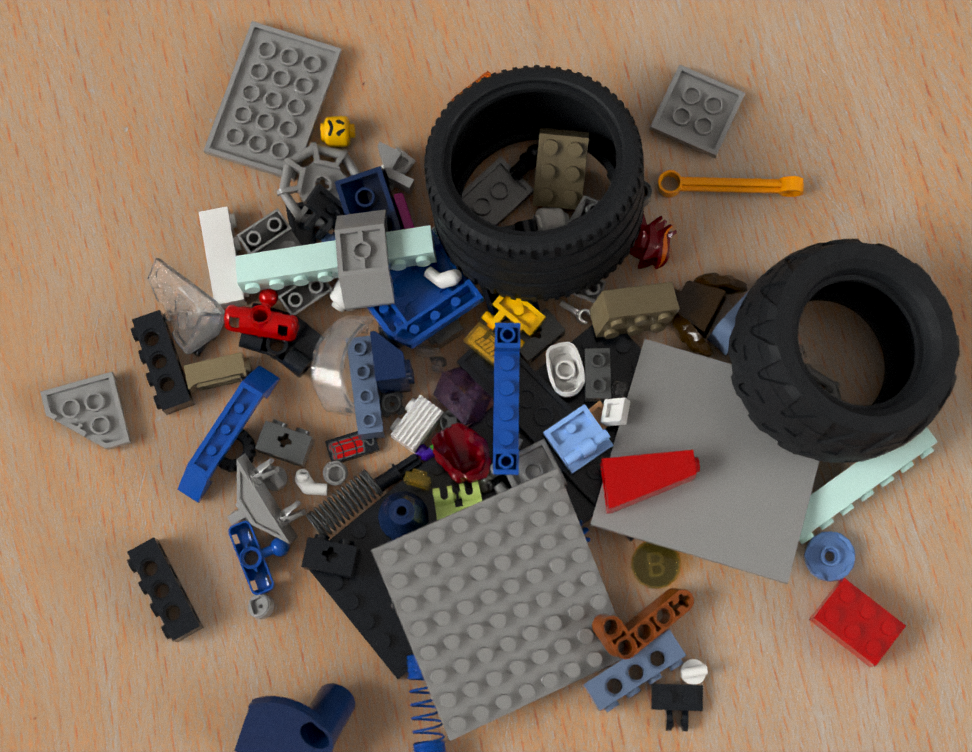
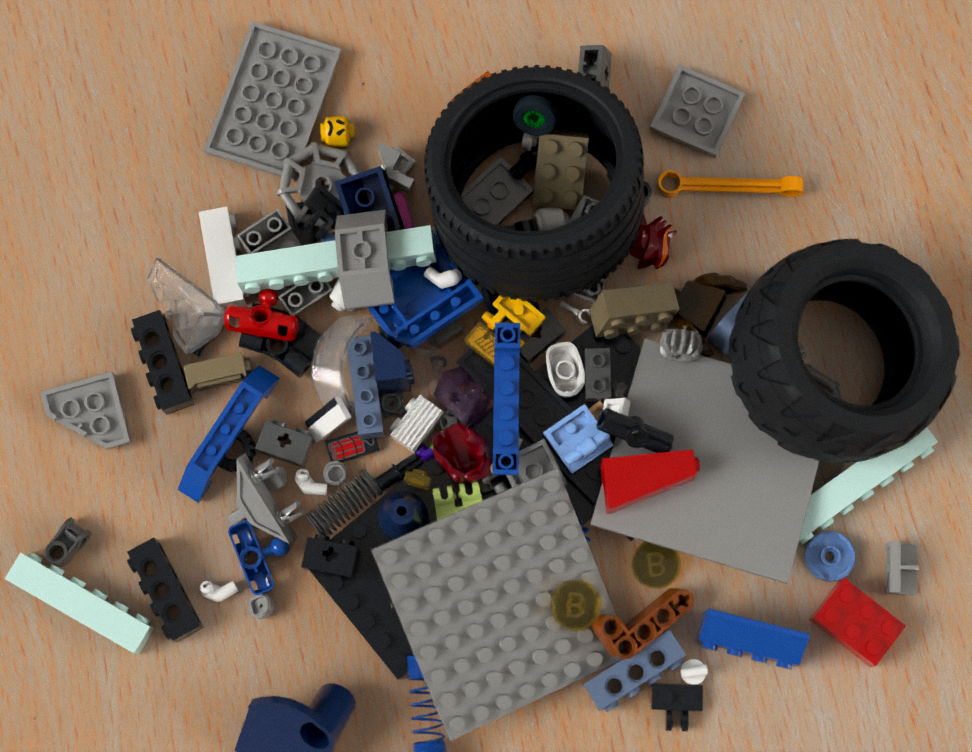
none -> light aqua brick [5,552,154,654]
none -> dark grey piece [44,517,91,566]
none -> white arm [200,581,239,602]
none -> white tile [305,396,352,443]
none -> black bush [513,95,557,136]
none -> white plate [521,132,538,151]
none -> clear yellow tile [550,579,601,631]
none -> dark grey brick [578,45,612,88]
none -> black piece [596,408,674,453]
none -> light grey gear [659,328,703,363]
none -> blue slope [697,609,810,670]
none -> light grey panel [885,541,920,595]

